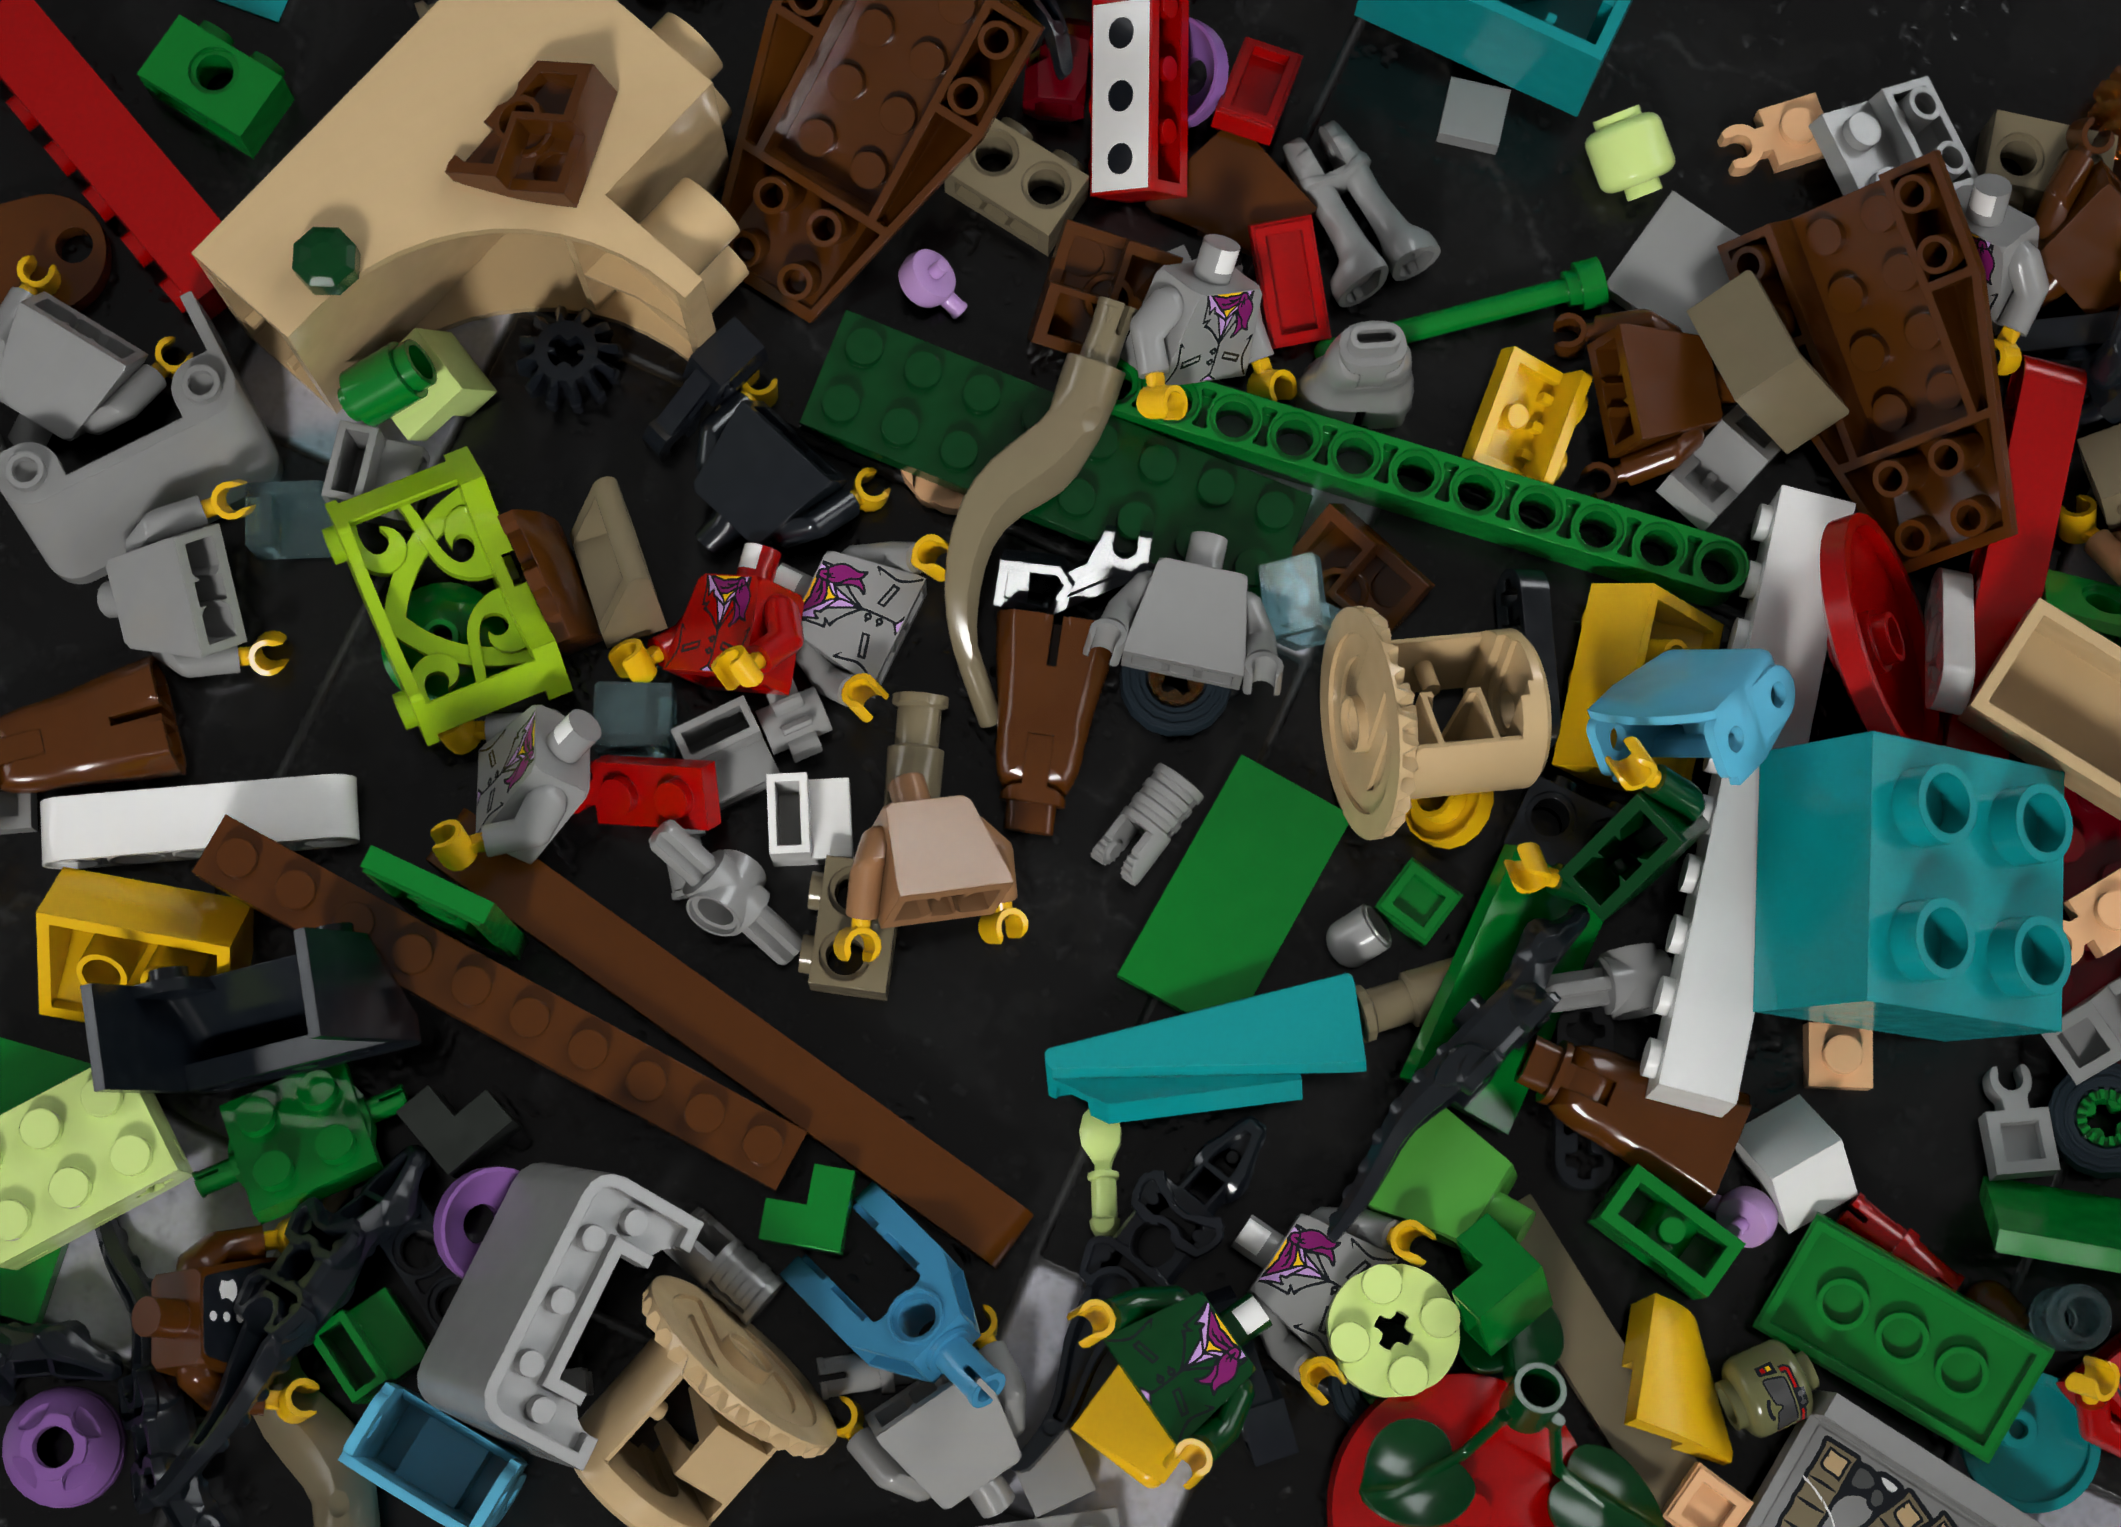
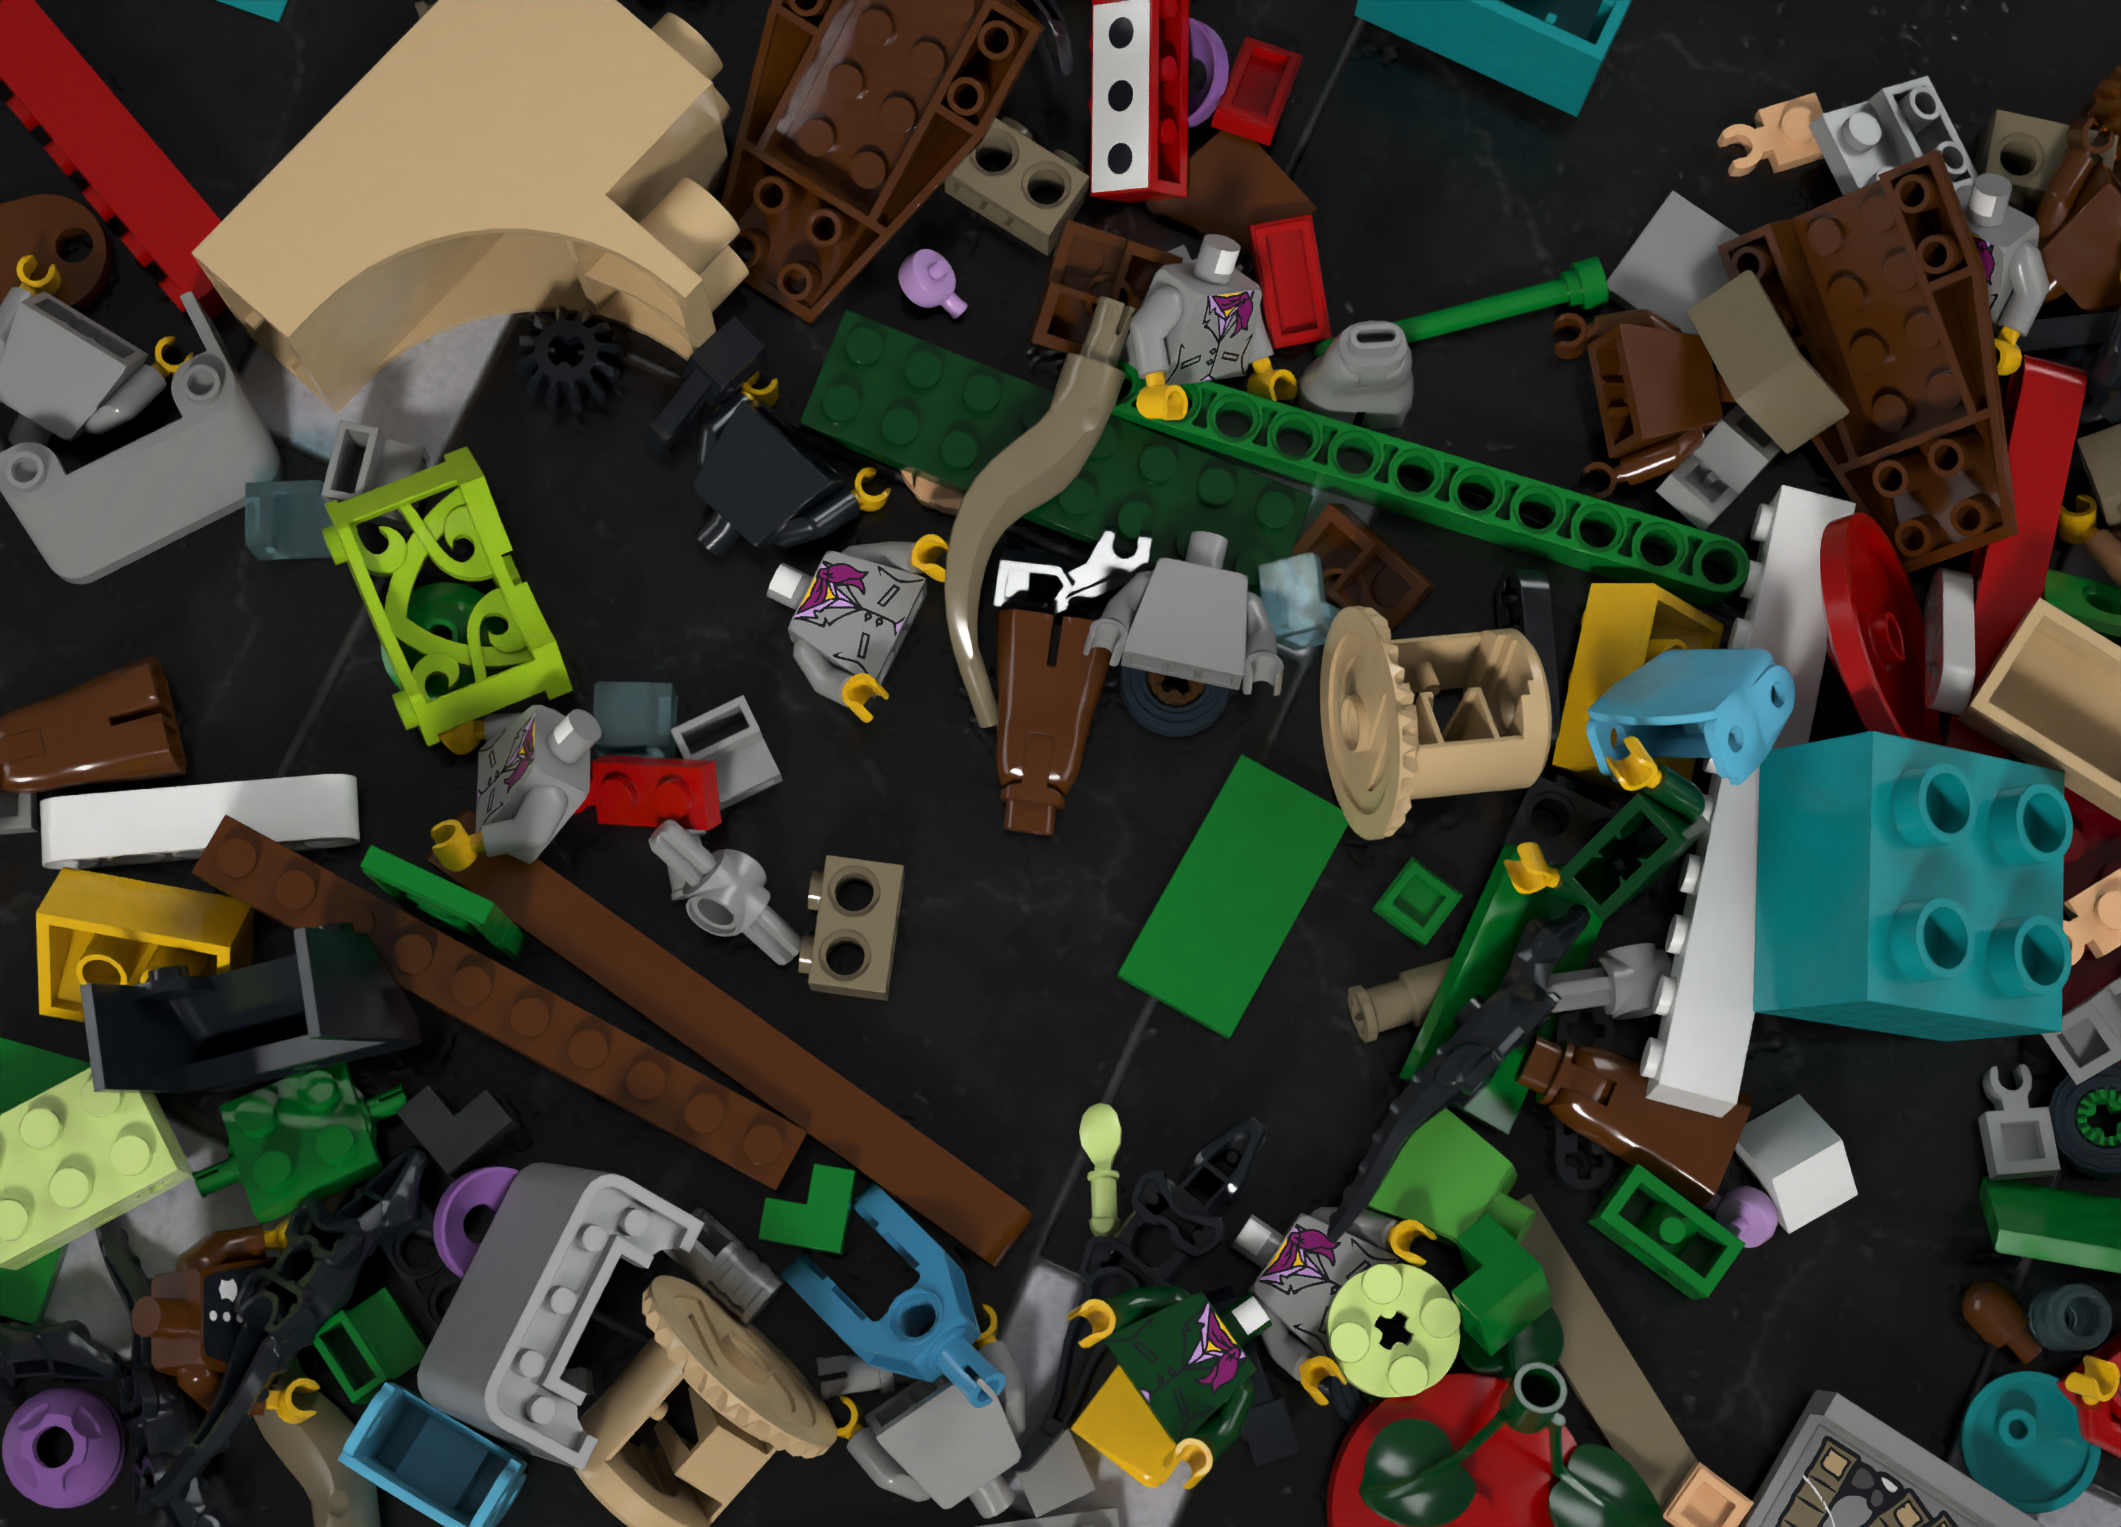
light grey torso [97,479,290,678] -> none
green brick [137,14,295,159] -> none
dark green tile [292,227,361,295] -> none
green brick [337,339,437,427] -> none
yellowish green piece [391,328,498,441] -> none
reddish brown slope [445,60,618,208] -> none
reddish brown slope [497,509,604,658] -> none
dark tan tile [570,476,668,649] -> none
red torso [608,543,805,696] -> none
light grey gear [755,679,833,763] -> none
white piece [766,772,854,867] -> none
medium nougat torso [833,772,1028,962] -> none
dark tan piece [884,691,949,806] -> none
dark red rock [1023,18,1091,123] -> none
teal wedge [1044,973,1367,1124] -> none
light grey hinge [1090,763,1204,886] -> none
light grey piece [1283,120,1441,307] -> none
light grey piece [1326,904,1392,968] -> none
yellow plate [1405,791,1494,849] -> none
light grey tile [1436,76,1511,155] -> none
yellow bracket [1461,346,1593,485] -> none
yellowish green head [1585,104,1675,202] -> none
yellow slope [1622,1293,1733,1466] -> none
olive head [1715,1339,1820,1438] -> none
green tile [1752,1212,2055,1464] -> none
light nougat plate [1803,1022,1873,1091] -> none
red pin [1835,1192,1965,1290] -> none

